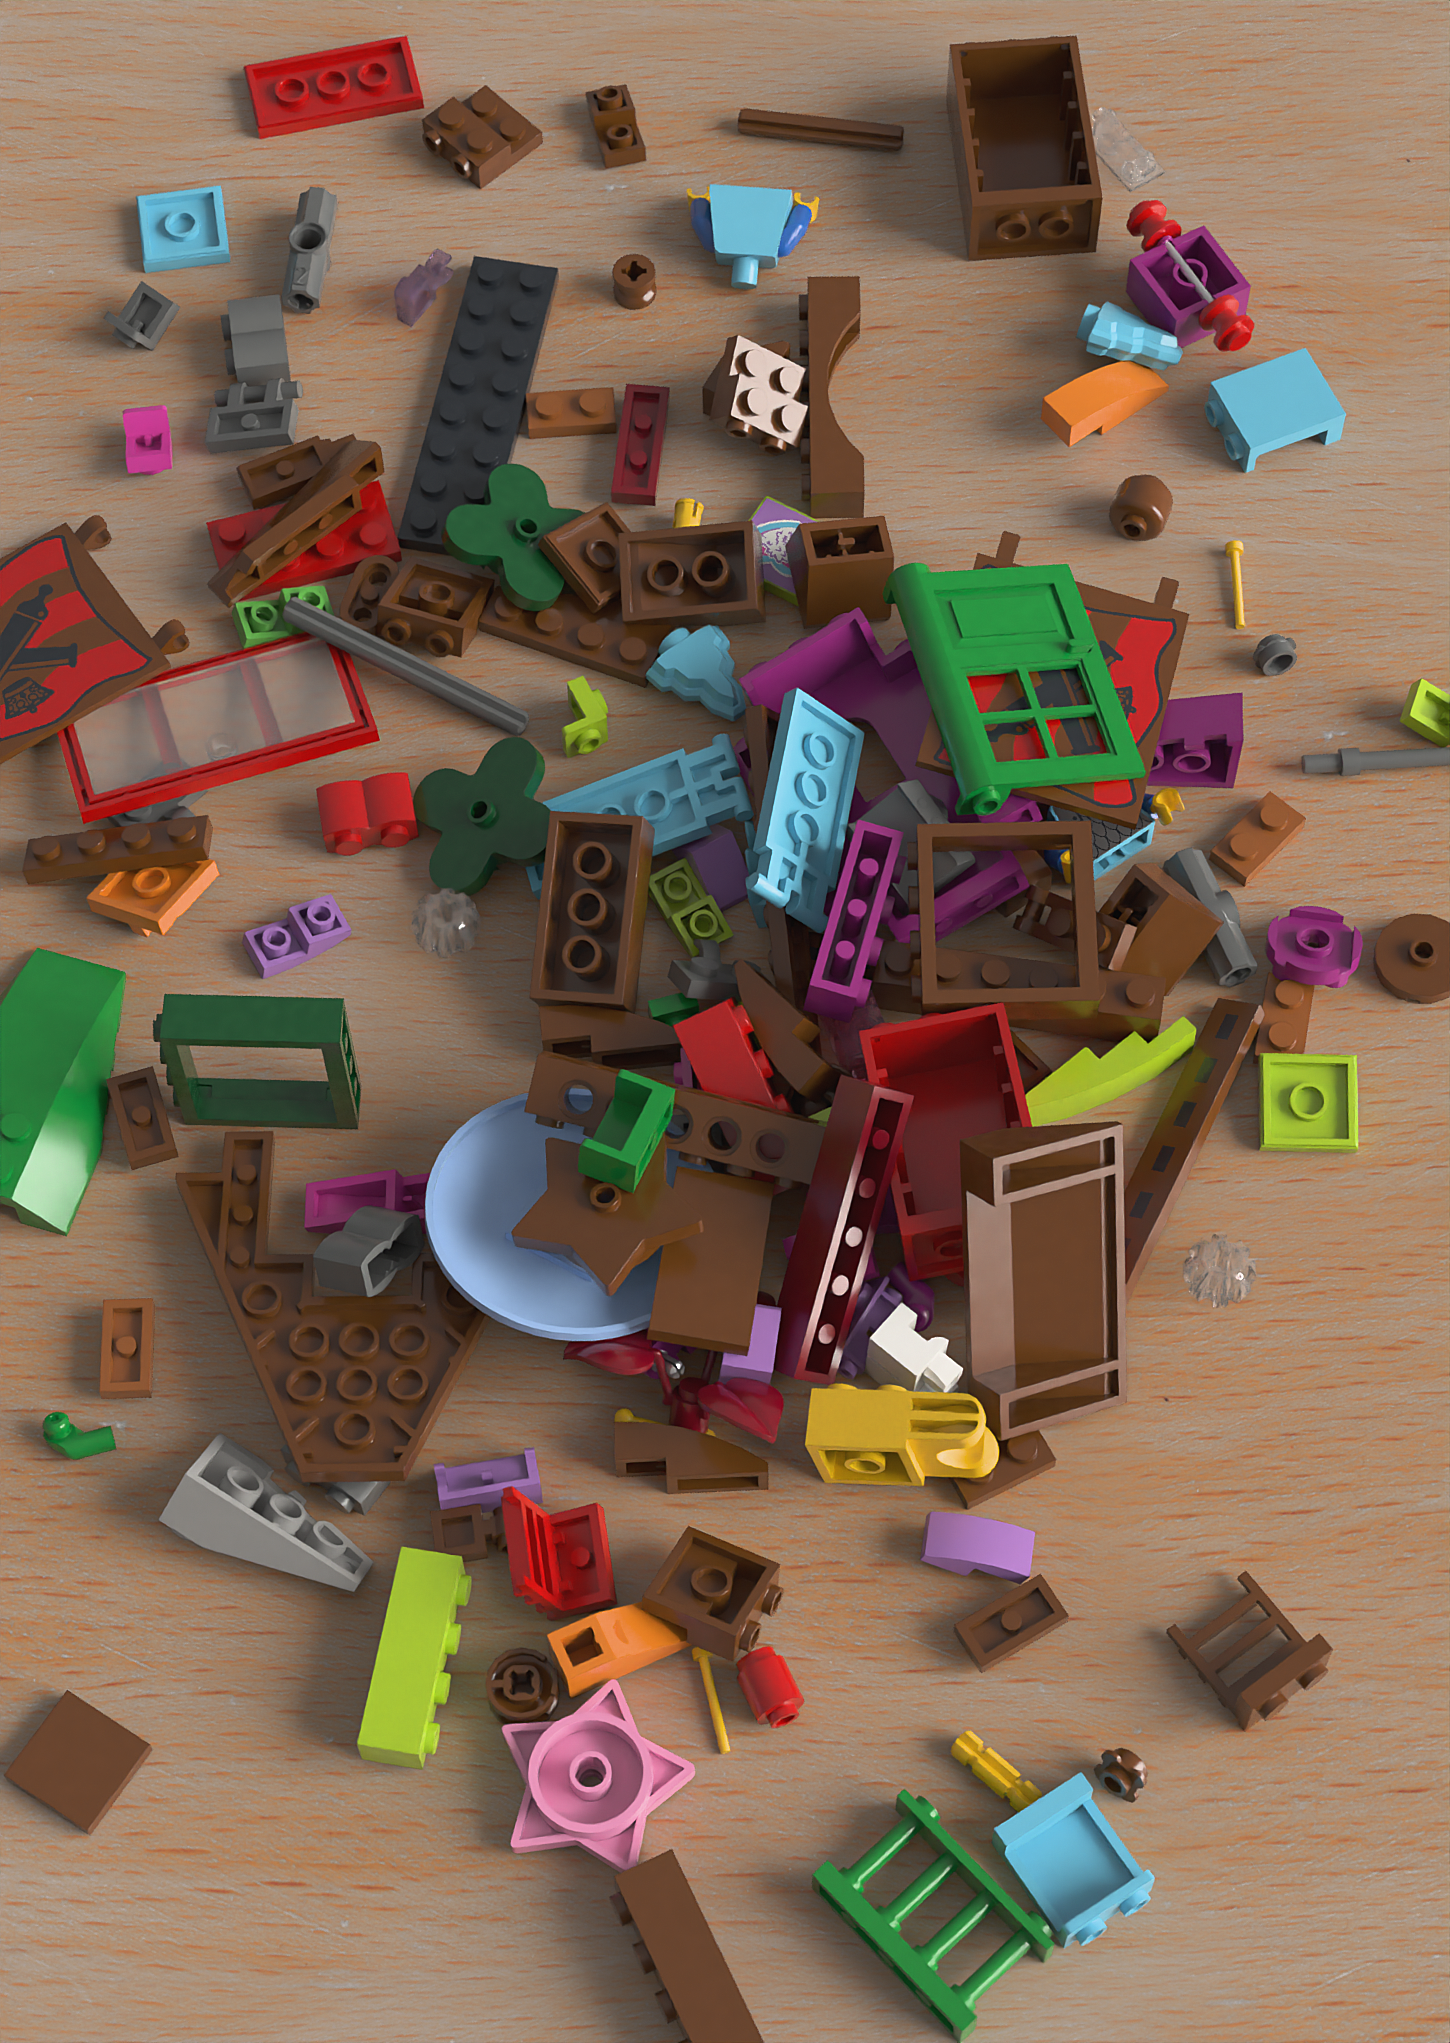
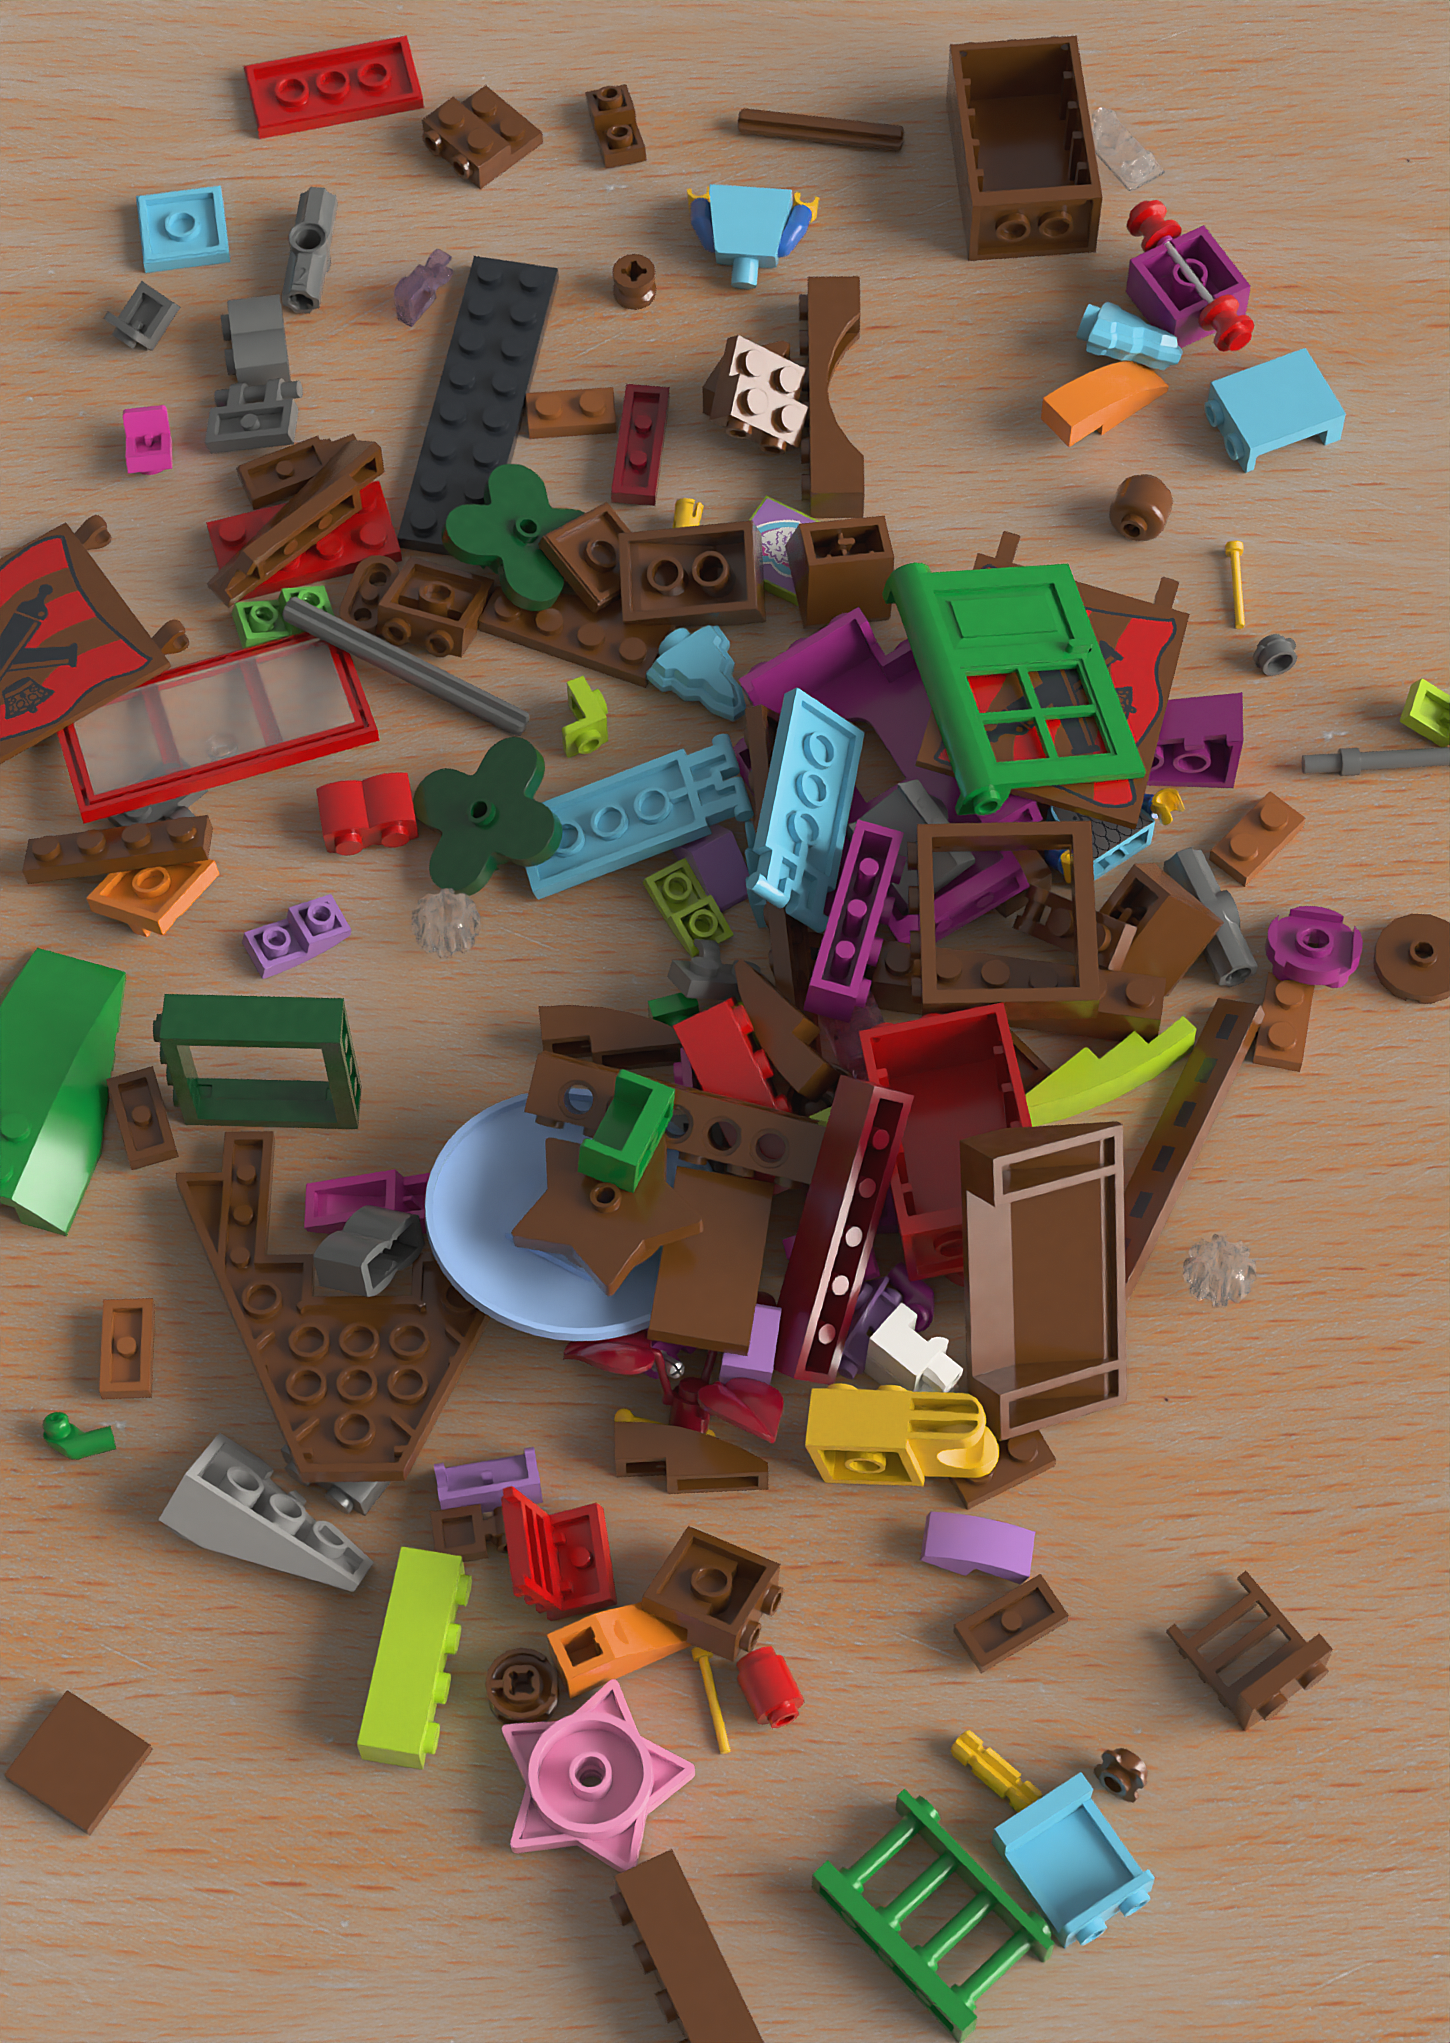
reddish brown brick [529,811,655,1014] -> none
lime tile [1258,1053,1358,1153] -> none

